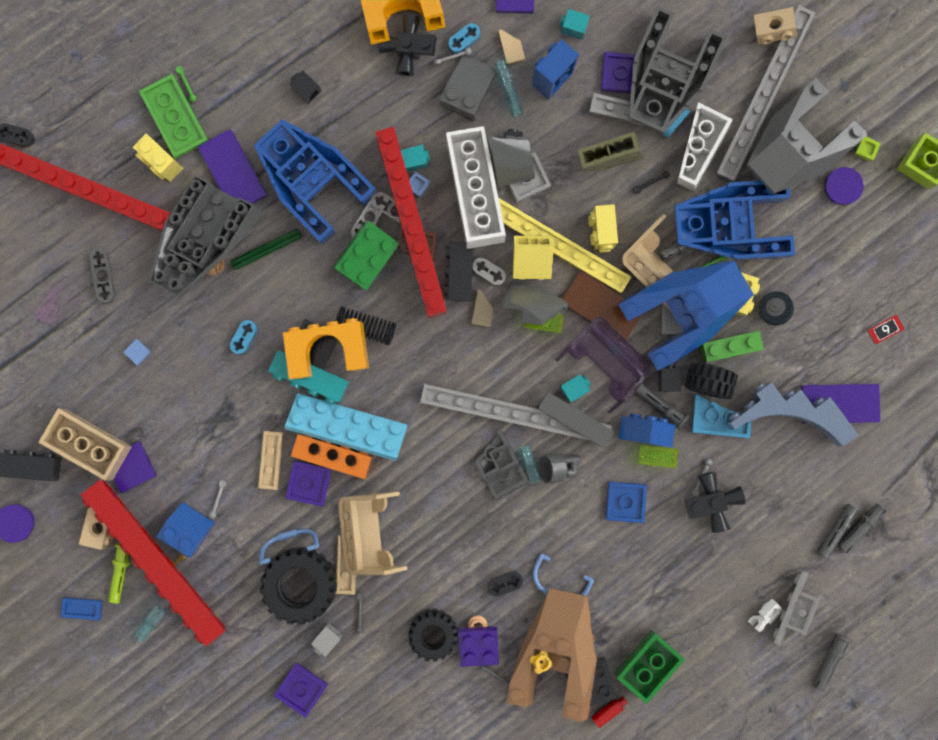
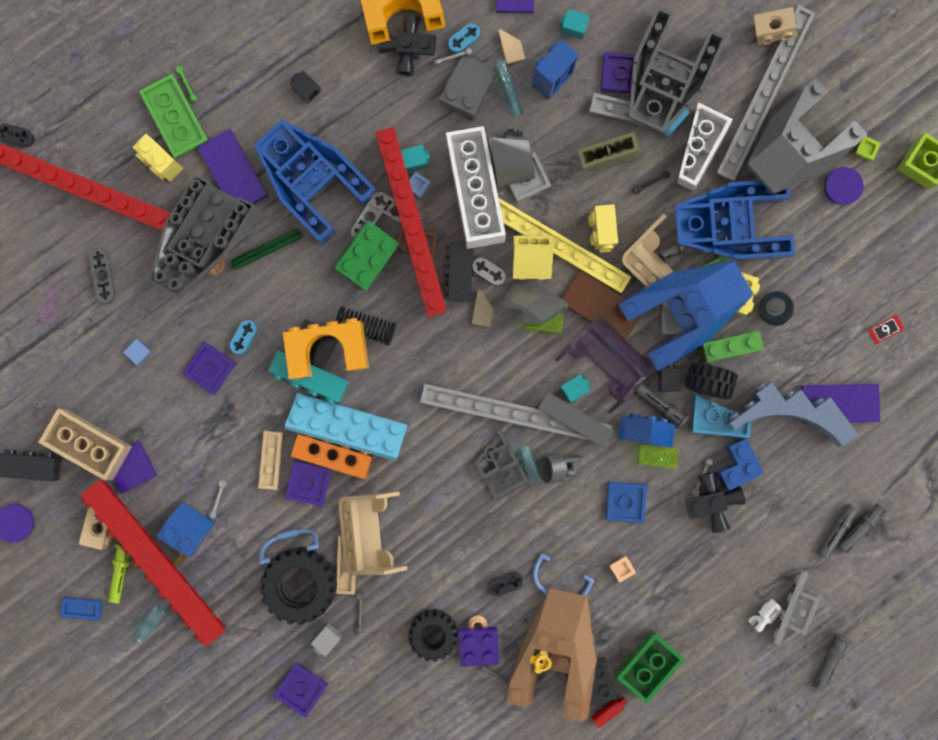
none -> dark purple tile [183,342,237,395]
none -> light nougat plate [609,555,636,583]
none -> blue brick [717,438,764,490]

